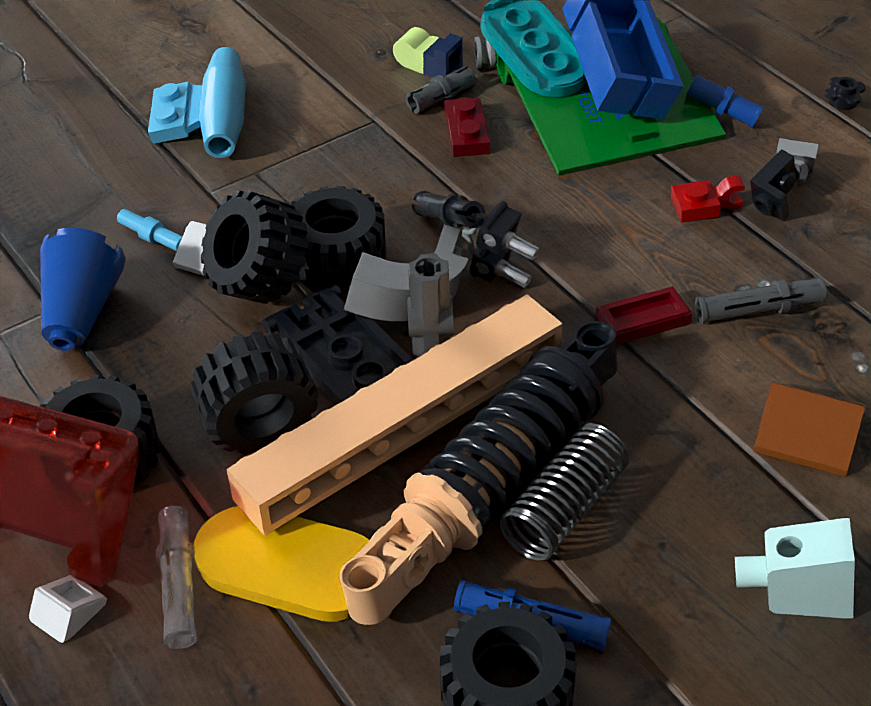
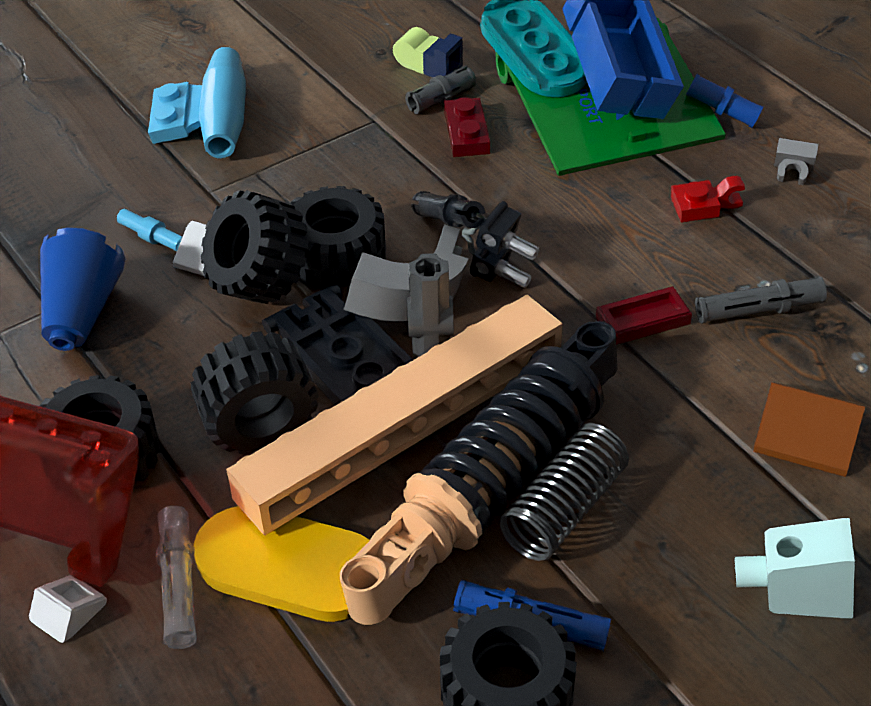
light grey bush [474,37,496,69] -> none
black bracket [750,149,796,221] -> none
black plate [825,77,866,110] -> none

